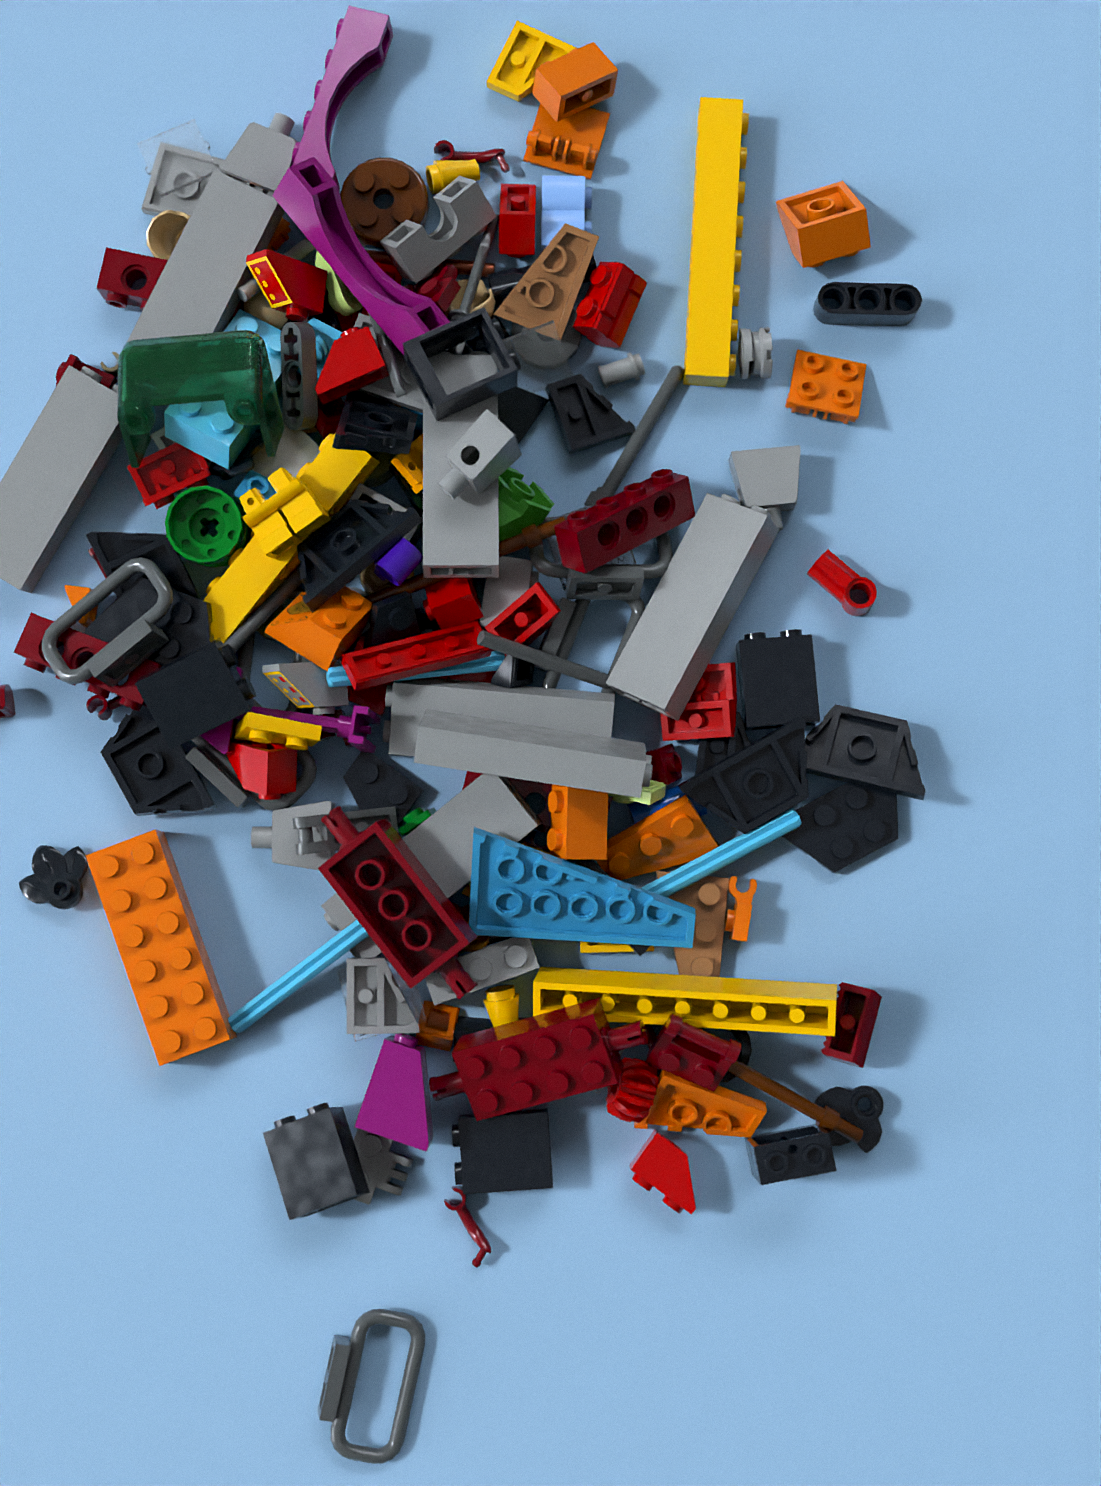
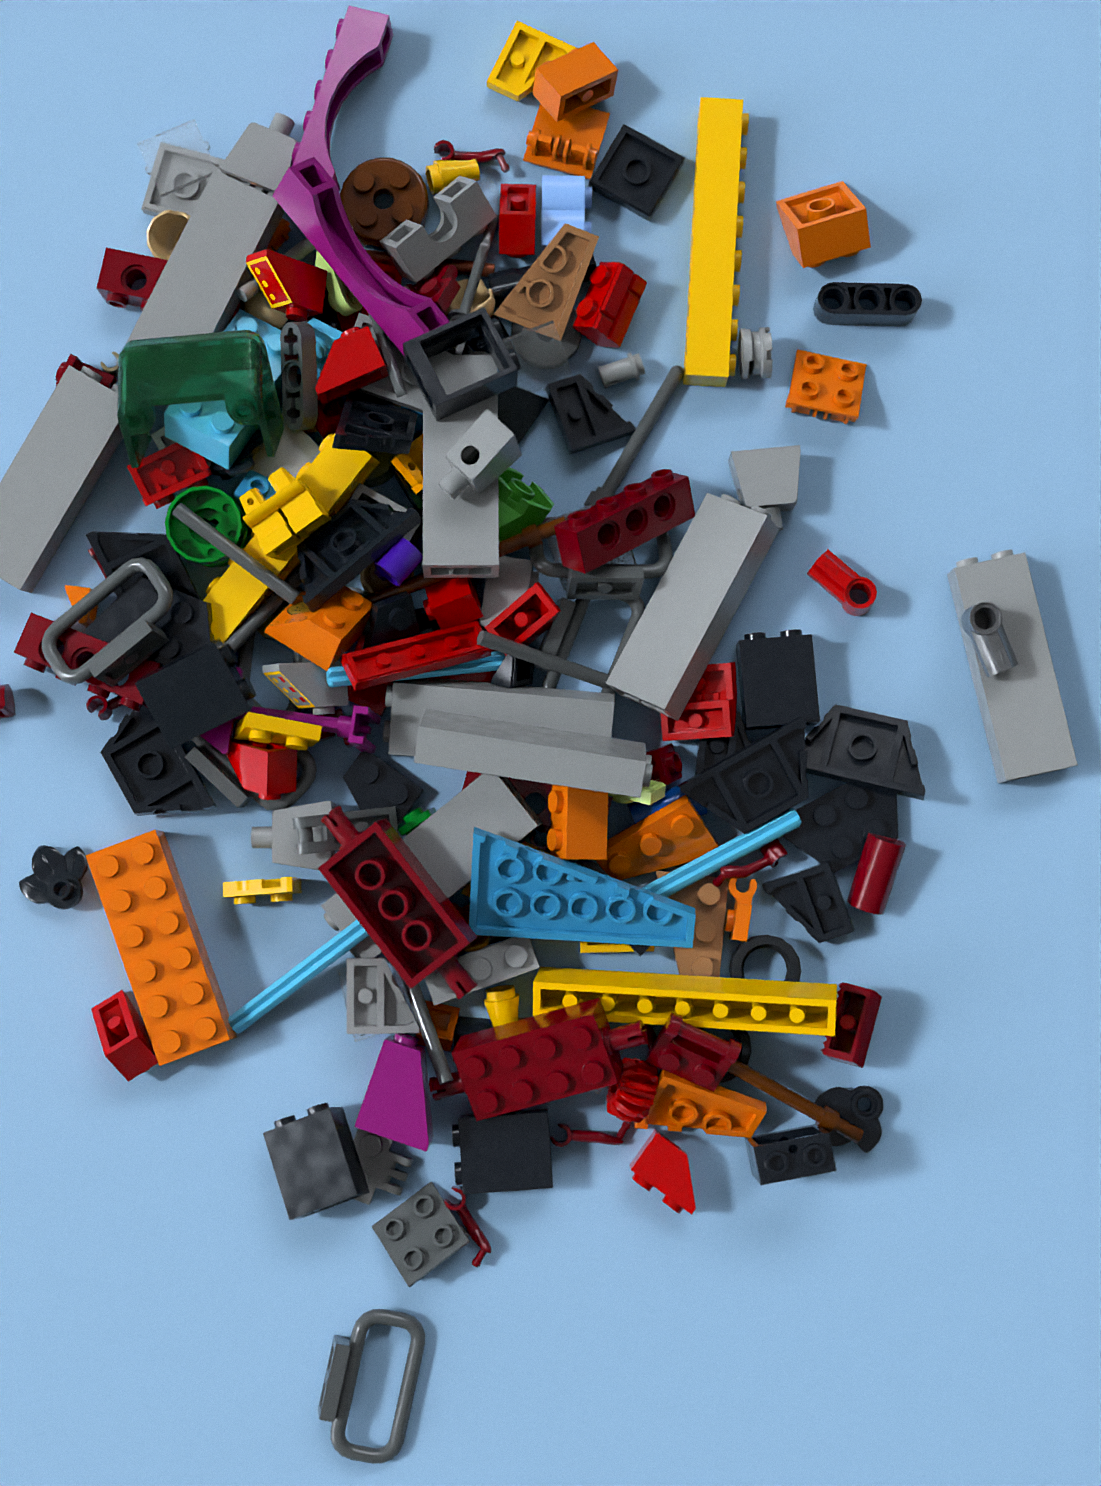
none -> red slope [91,989,158,1082]
none -> dark grey bar [172,503,300,605]
none -> yellow wing [223,877,302,905]
none -> dark grey hinge [371,1182,470,1287]
none -> dark grey bar [400,976,454,1085]
none -> dark red piece [550,1121,631,1147]
none -> black plate [588,124,685,222]
none -> dark red piece [713,839,788,887]
none -> black tyre [729,935,802,982]
none -> black wing [762,860,855,943]
none -> dark red brick [847,833,906,915]
none -> light grey brick [947,550,1078,783]
none -> flat silver piece [961,601,1019,677]

